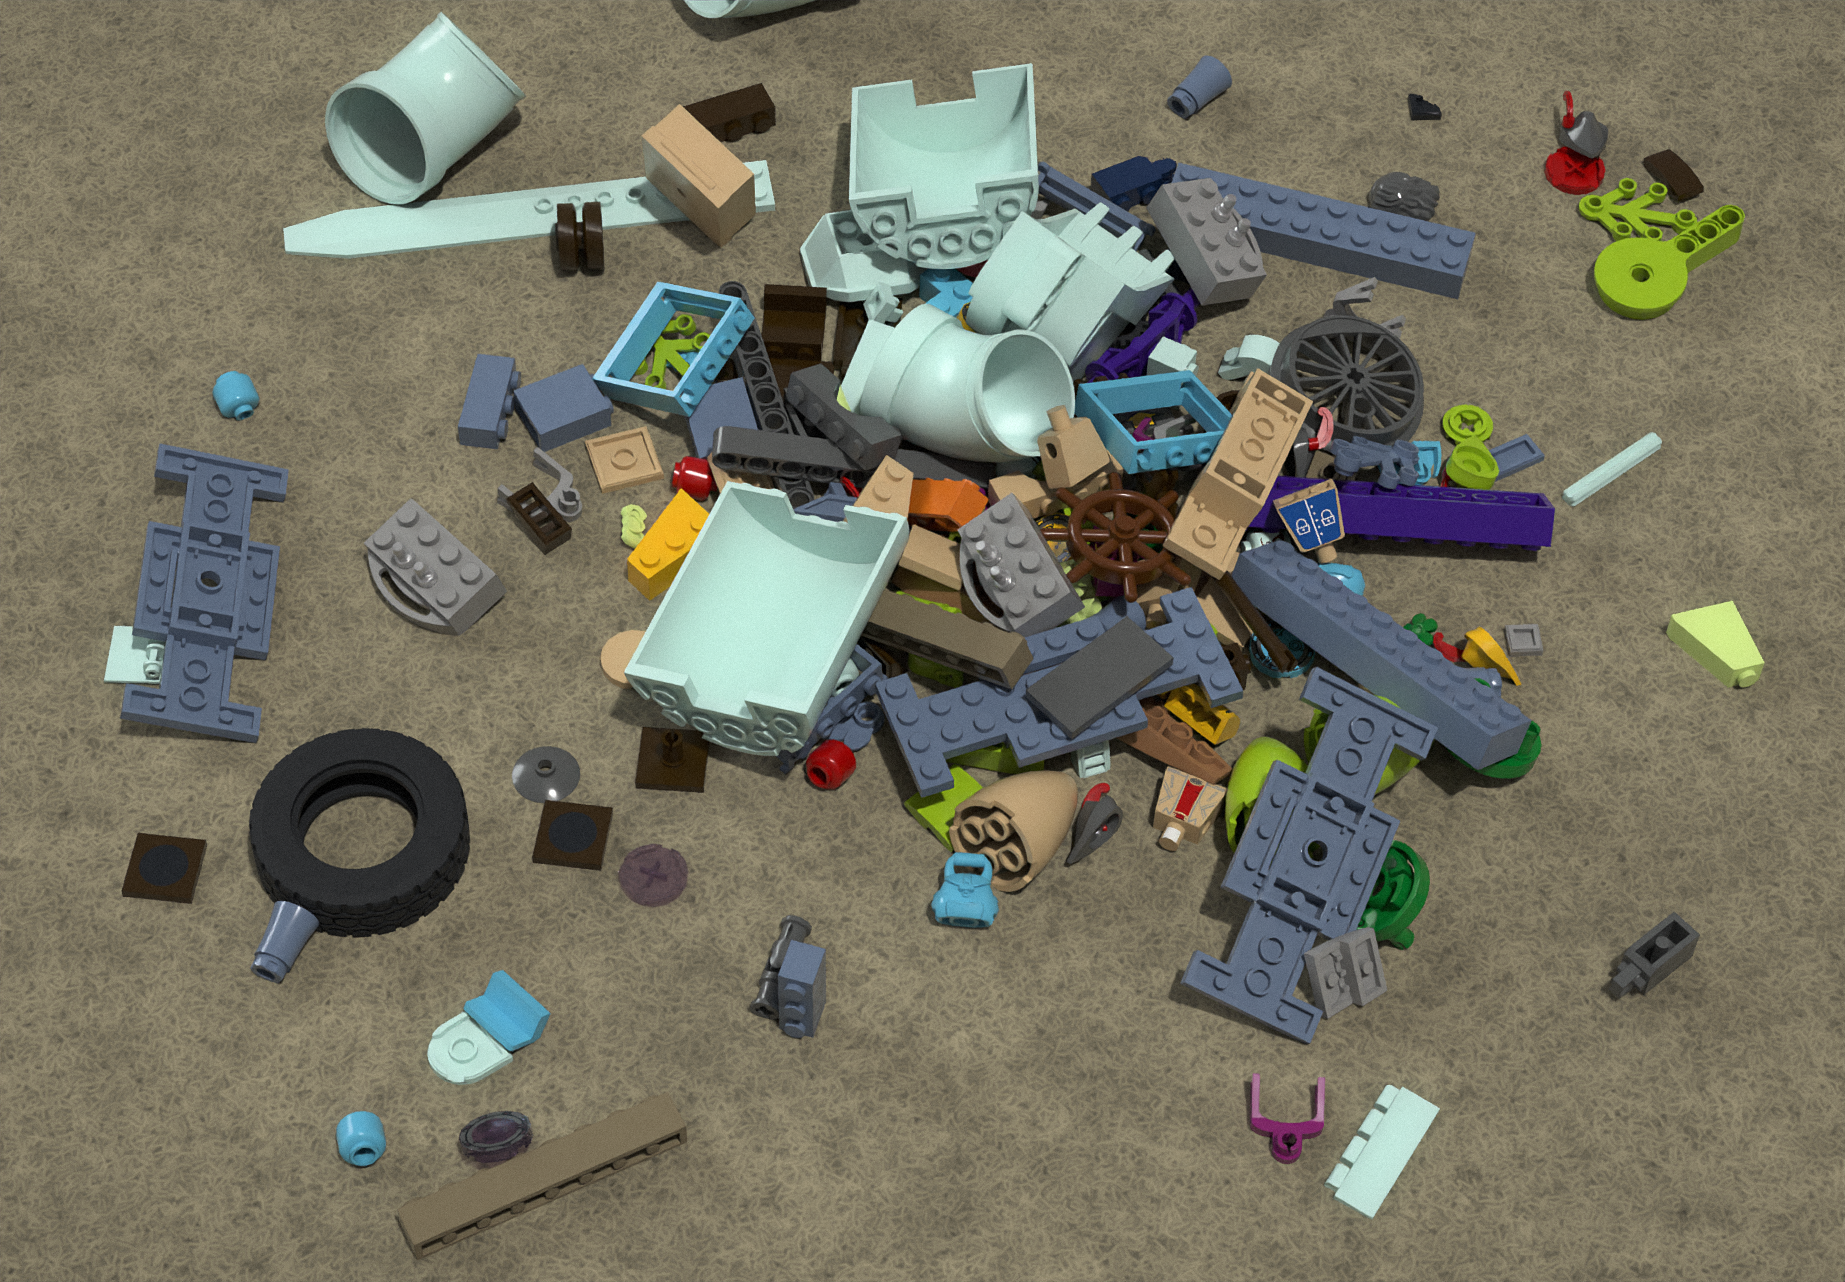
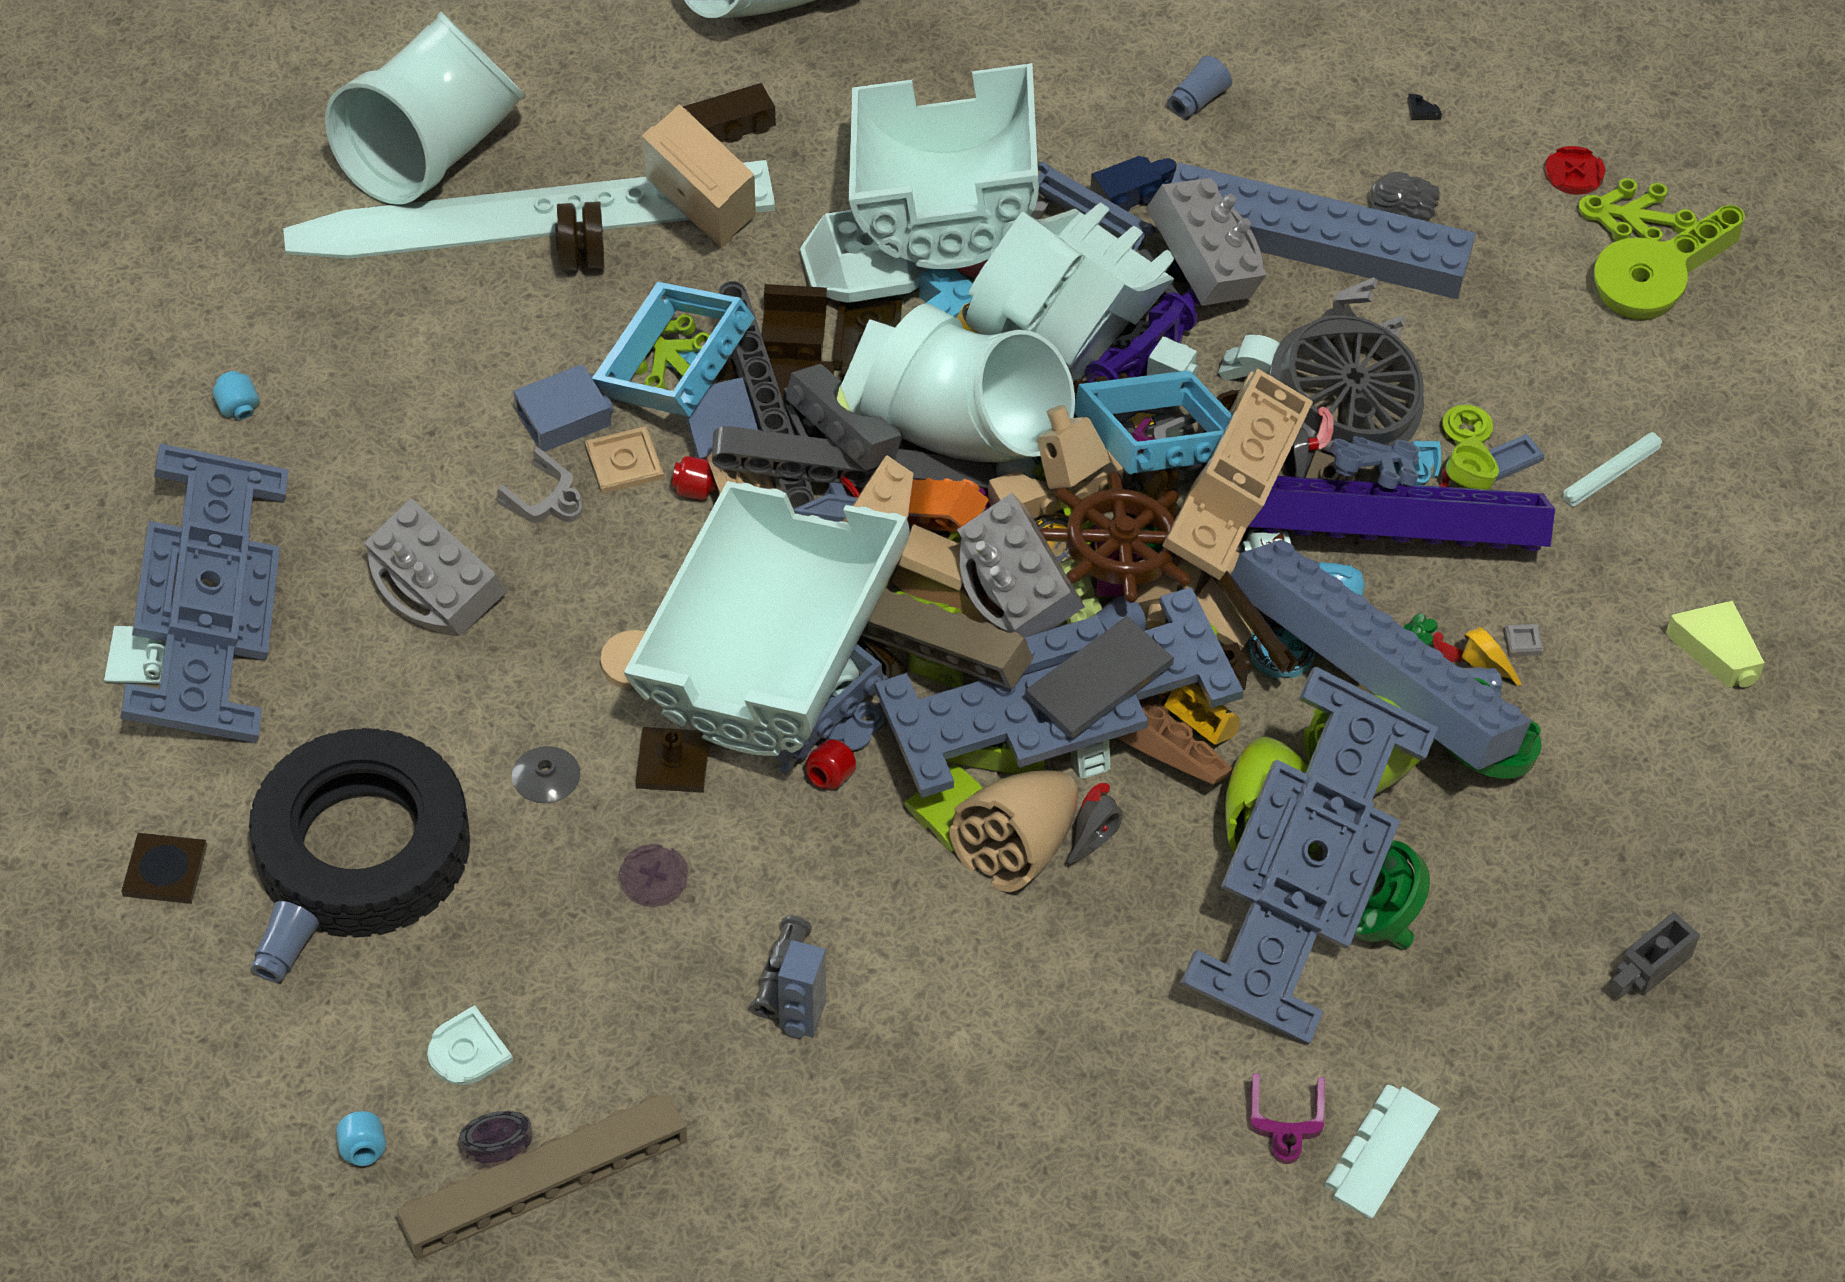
sand blue brick [458,354,521,449] -> none
medium azure panel [463,970,551,1051] -> none
dark brown slope [506,482,572,555] -> none
dark brown tile [532,800,613,871] -> none
yellowish green piece [621,504,647,549] -> none
yellow wedge [627,488,709,601] -> none
light aqua tile [863,282,903,324] -> none
medium azure piece [931,852,999,928] -> none
tan torso [1153,766,1227,851] -> none
torso [1273,479,1345,563] -> none
light grey slope [1304,927,1388,1019] -> none
dark grey piece [1559,91,1608,159] -> none
dark brown slope [1644,149,1704,201] -> none

